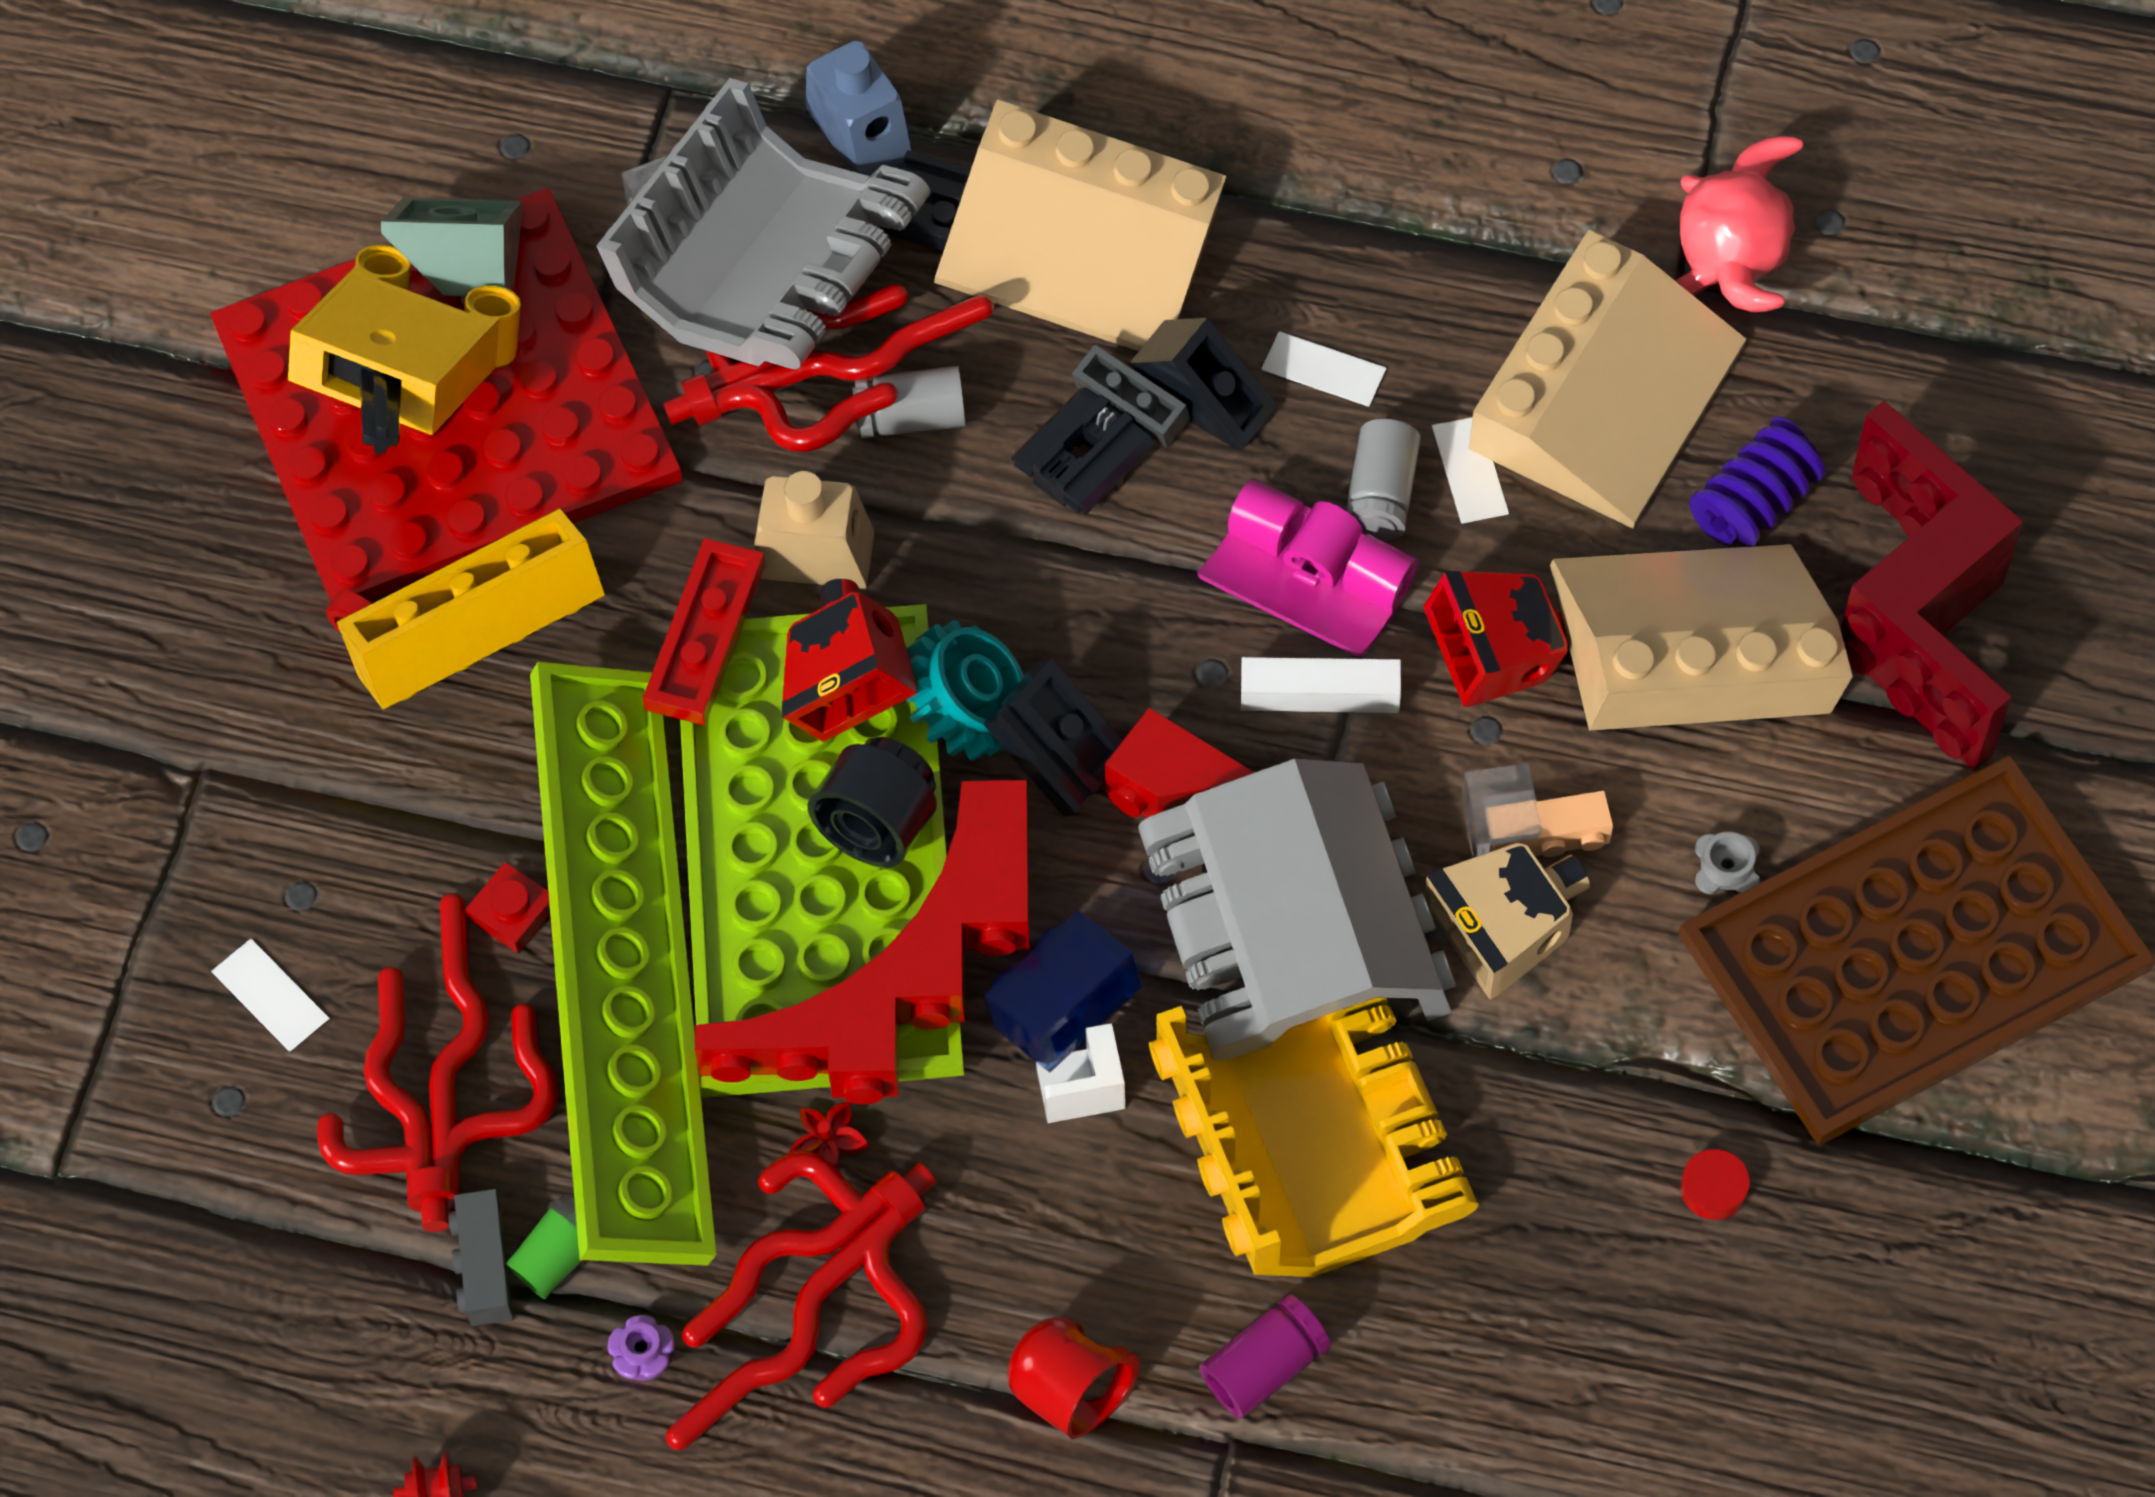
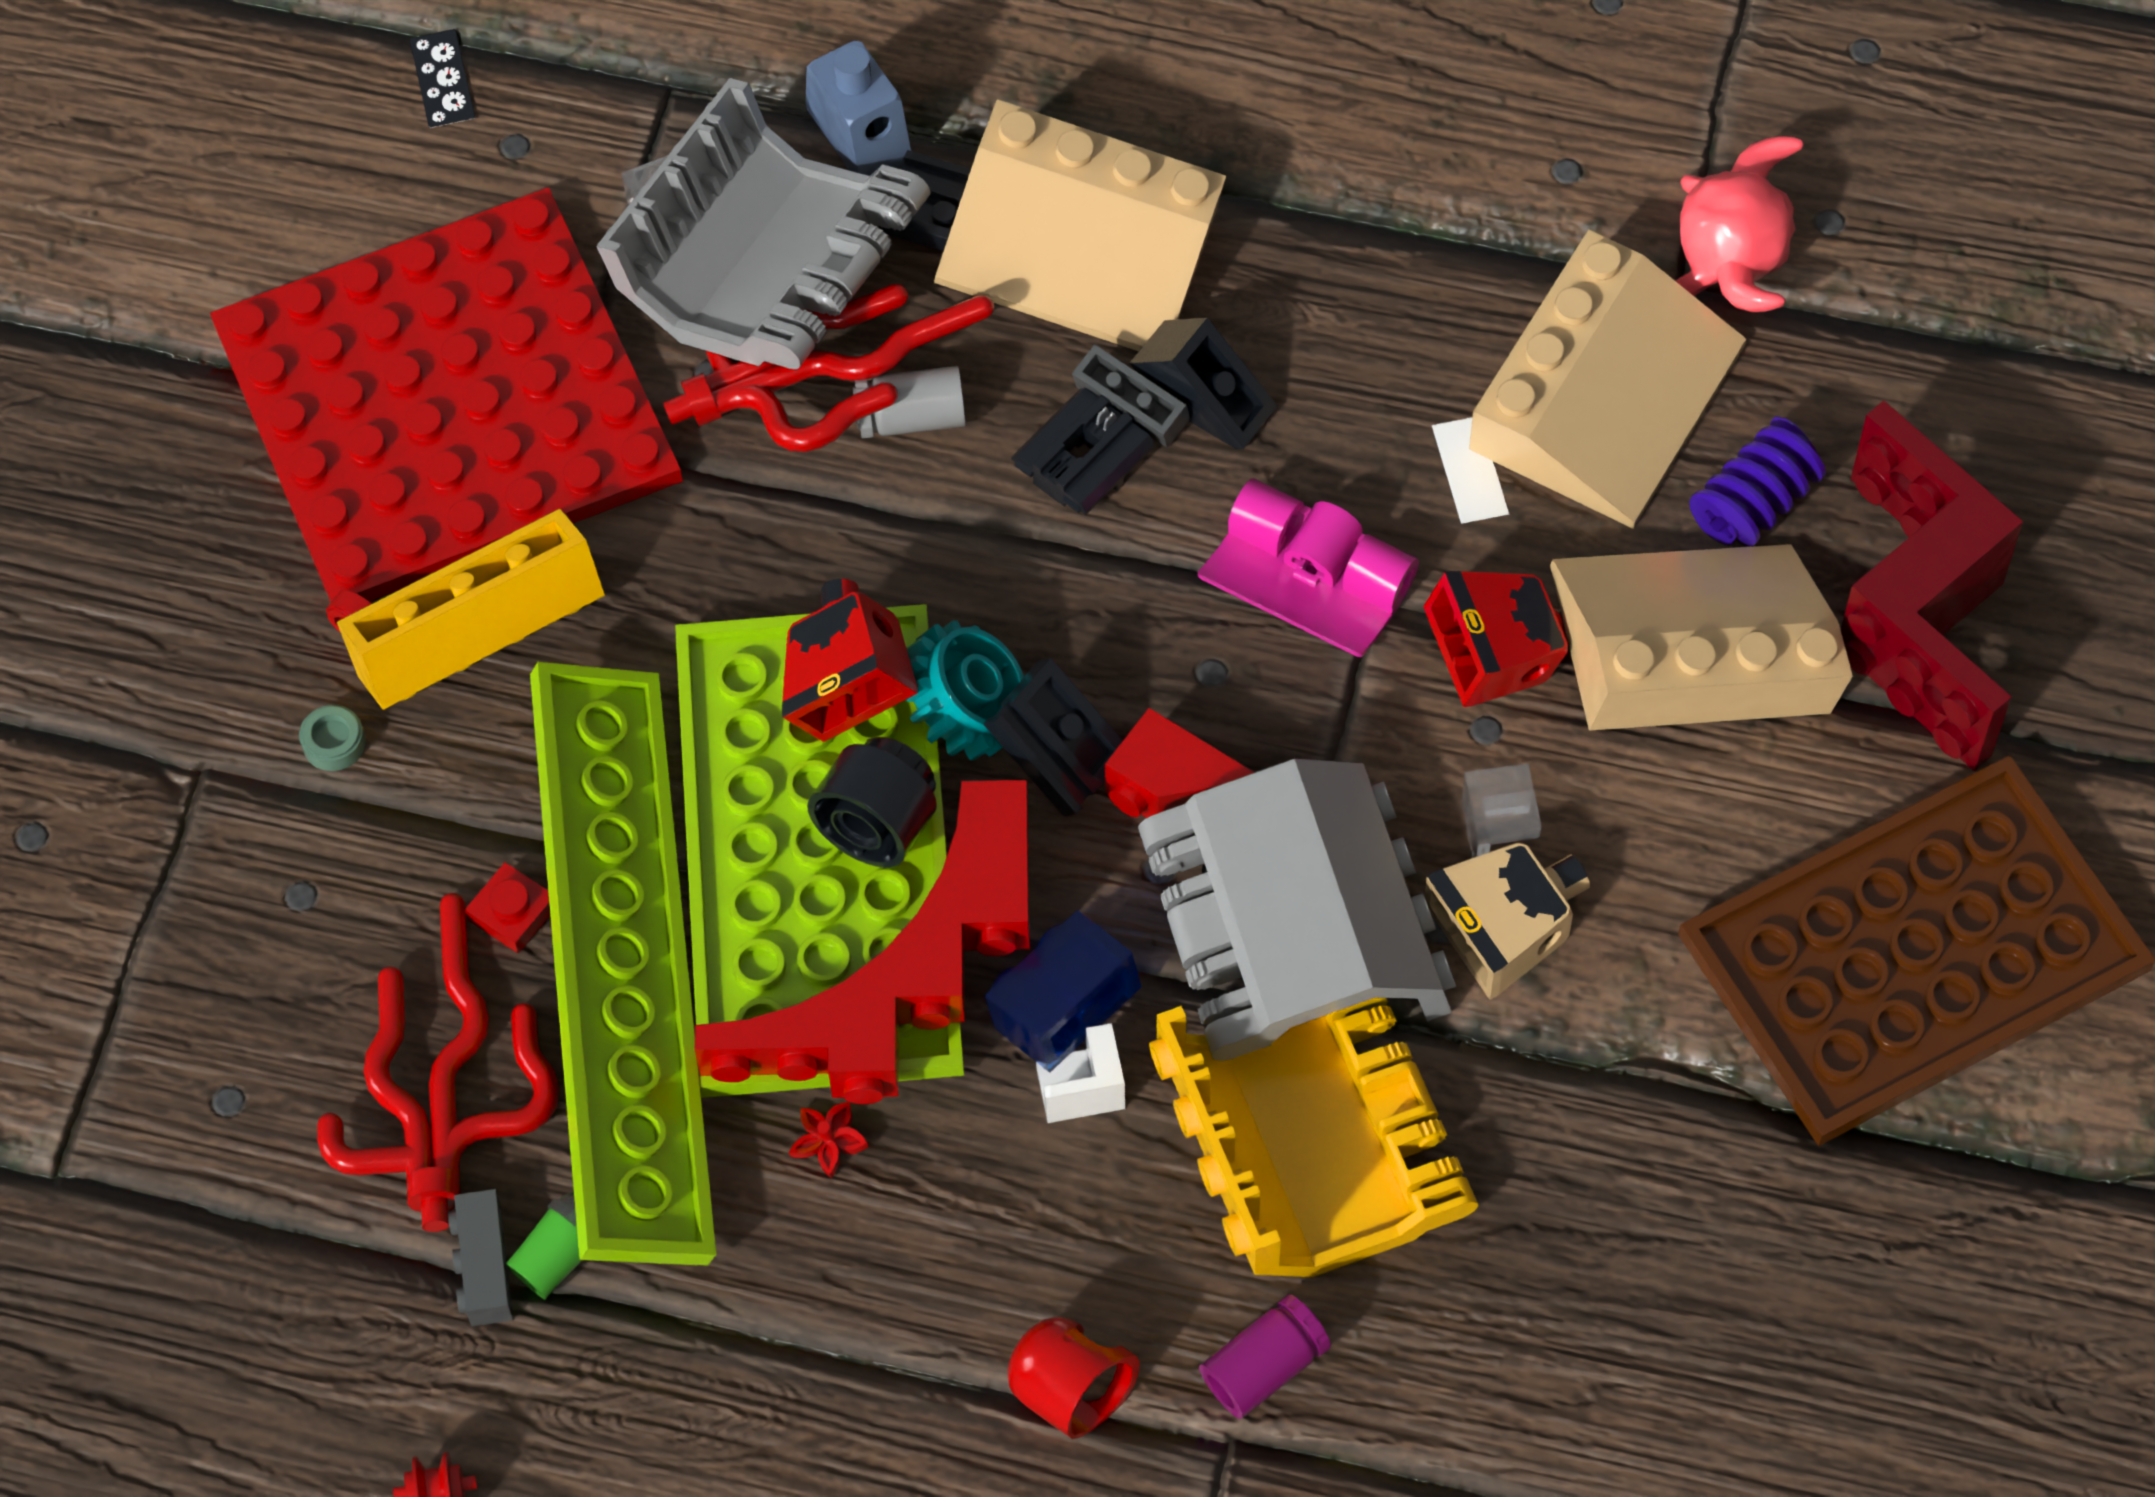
white sticker [211,939,330,1052] -> none
yellow piece [288,245,521,454] -> none
slope [381,197,523,304] -> none
medium lavender plate [607,1315,675,1381] -> none
red plate [642,538,765,726] -> none
red plant [665,1150,936,1450] -> none
tan torso [753,471,875,589] -> none
white piece [1241,657,1401,713] -> none
white sticker [1261,331,1387,407] -> none
light grey piece [1346,419,1421,541] -> none
light nougat piece [1484,791,1613,857] -> none
red tile [1680,1149,1750,1220] -> none
light grey plate [1695,832,1760,894] -> none
none -> sand green tile [299,705,366,771]
none -> black sticker [410,29,475,128]

